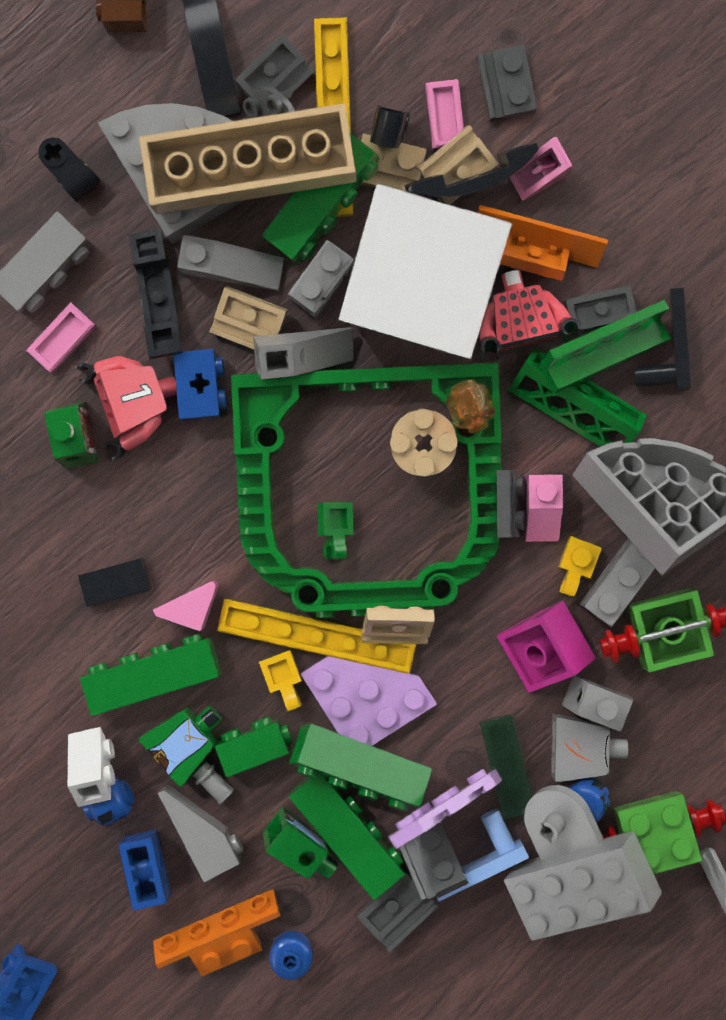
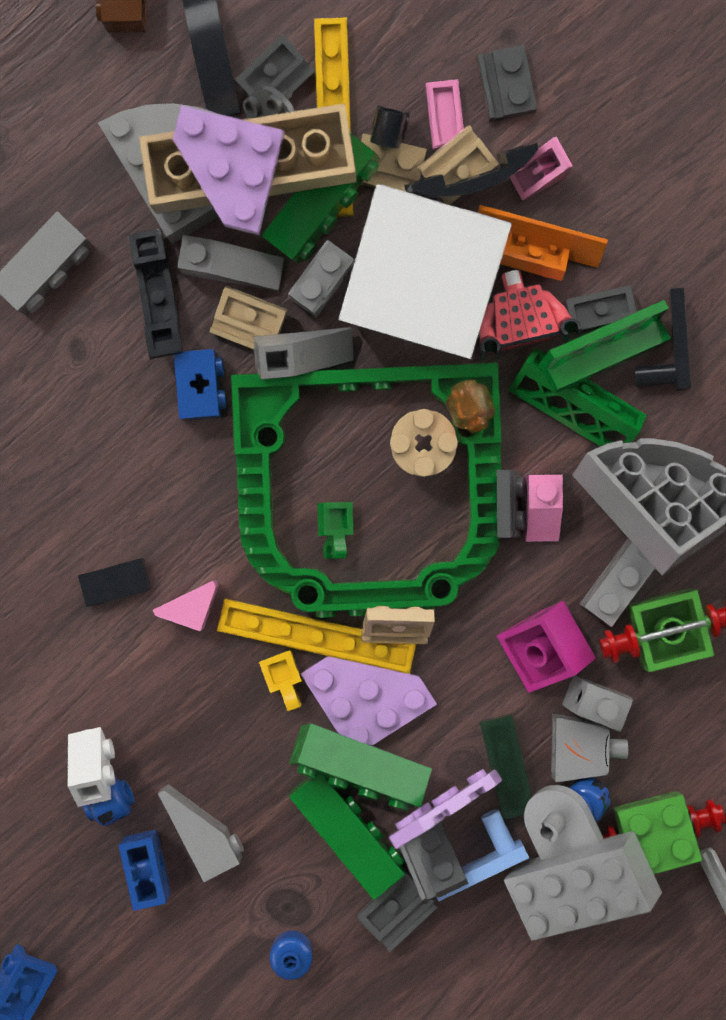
bright pink tile [26,302,96,374] -> none
black piece [38,137,101,203] -> none
green torso [45,401,99,469] -> none
coral torso [77,356,177,461] -> none
green brick [80,633,222,716] -> none
torso [138,705,222,787] -> none
orange bracket [153,889,280,976] -> none
light grey pin [192,762,234,804] -> none
green brick [215,716,294,778] -> none
green torso [263,806,338,879] -> none
yellow plate [558,536,602,597] -> none
none -> lavender plate [173,105,284,235]

